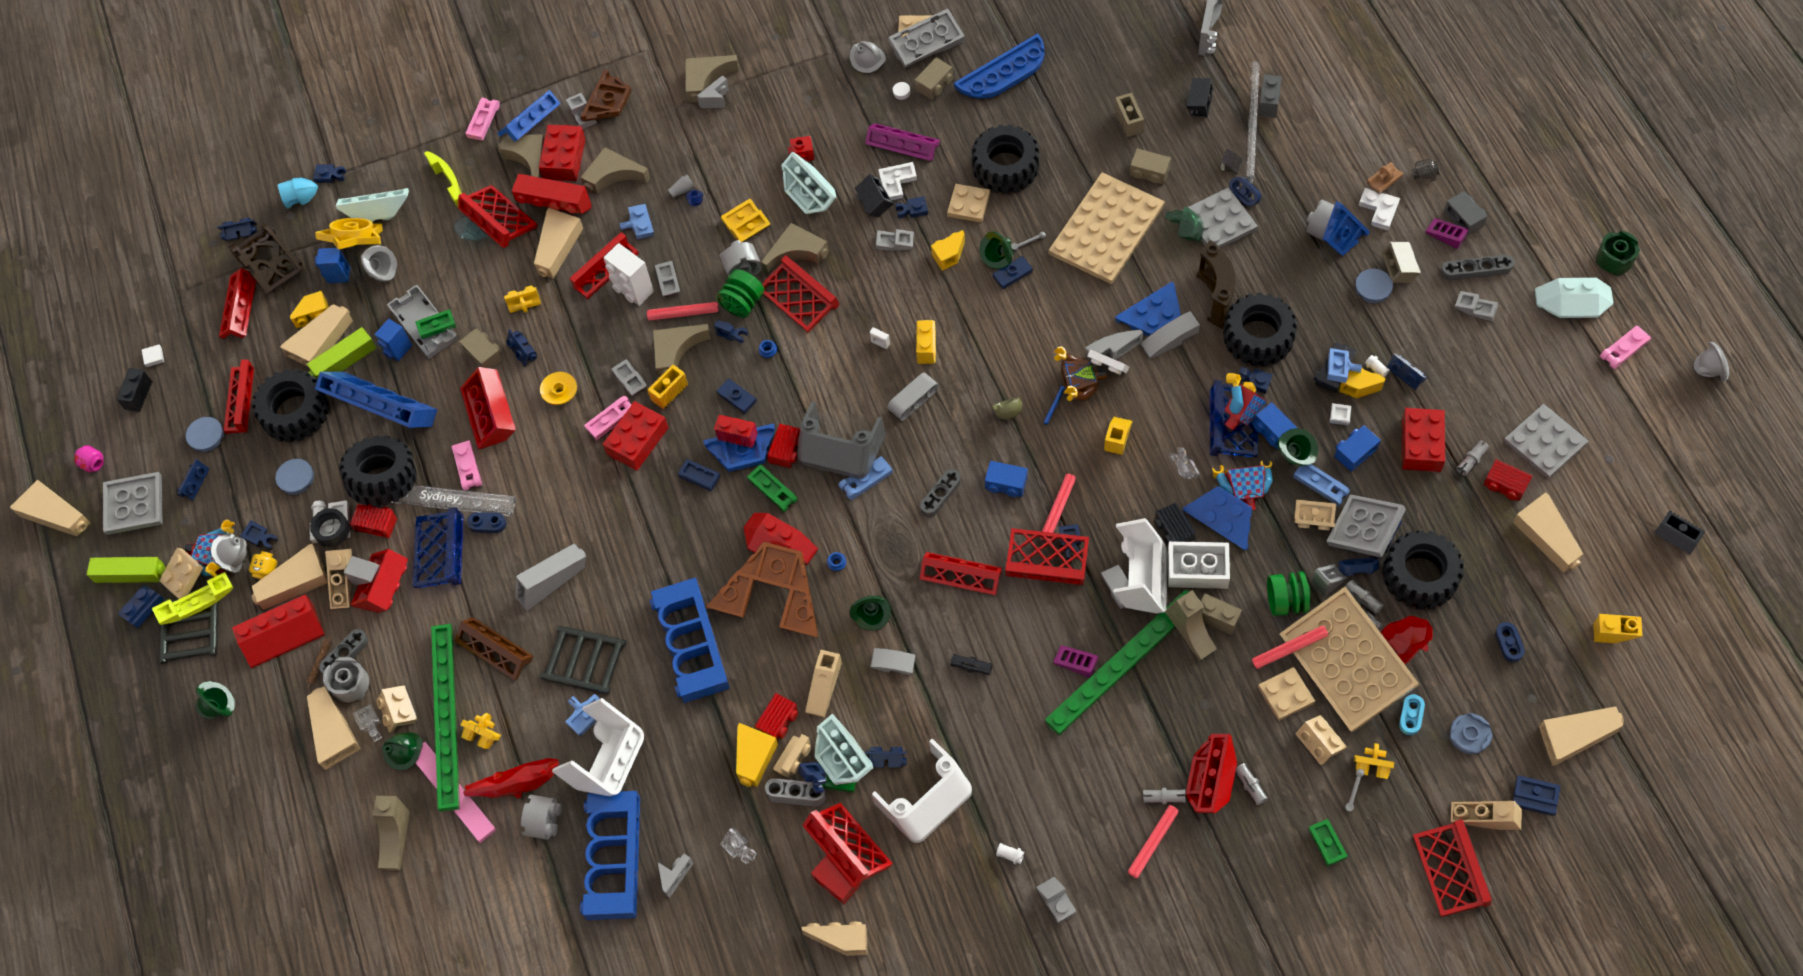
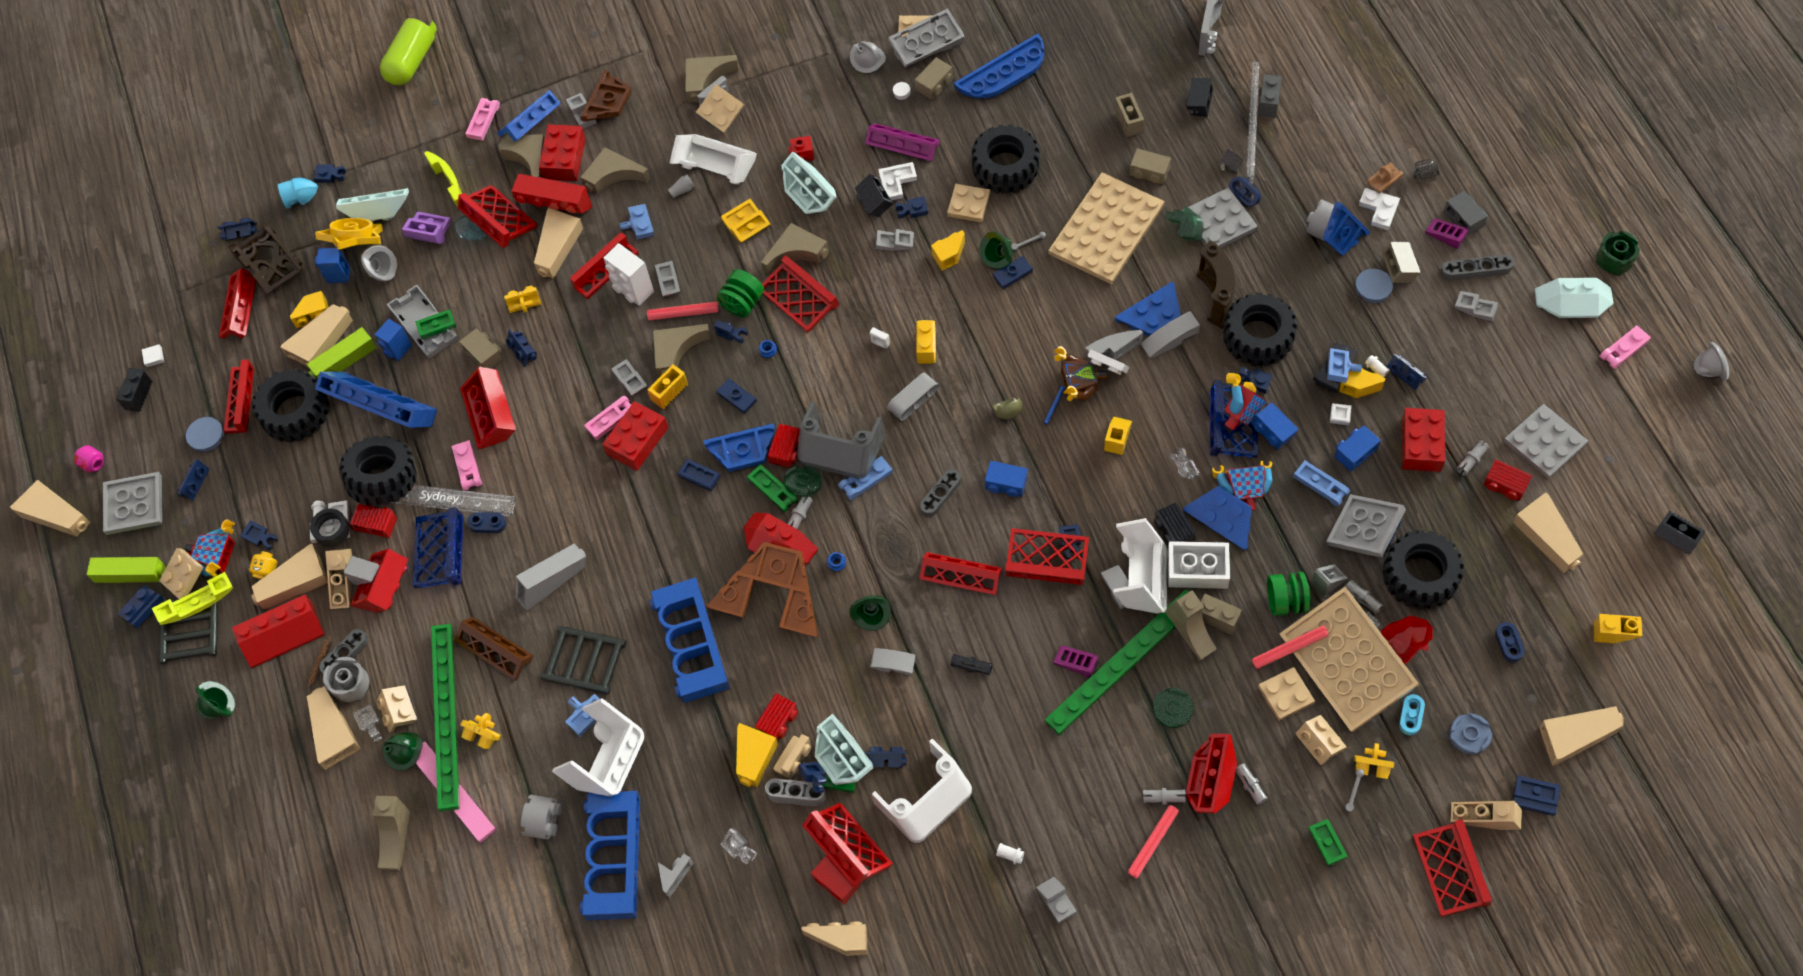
light grey helmet [211,534,247,573] -> none
sand blue tile [275,459,314,495] -> none
red piece [463,758,559,799] -> none
yellow dish [540,372,577,405] -> none
clear blue plate [686,189,704,206] -> none
red brick [714,415,758,448] -> none
light grey brick [719,240,761,277] -> none
tan slope [805,650,842,718] -> none
coral axle [1040,474,1075,542] -> none
dark green helmet [1277,428,1319,466] -> none
tan bracket [1294,500,1336,531] -> none
dark blue plate [1339,558,1379,576] -> none
none -> lime piece [380,18,437,86]
none -> medium lavender brick [402,211,451,244]
none -> white windscreen [670,134,757,185]
none -> tan plate [696,84,744,133]
none -> clear green tile [783,466,822,497]
none -> light grey pin [788,495,813,529]
none -> clear green tile [1153,688,1194,728]

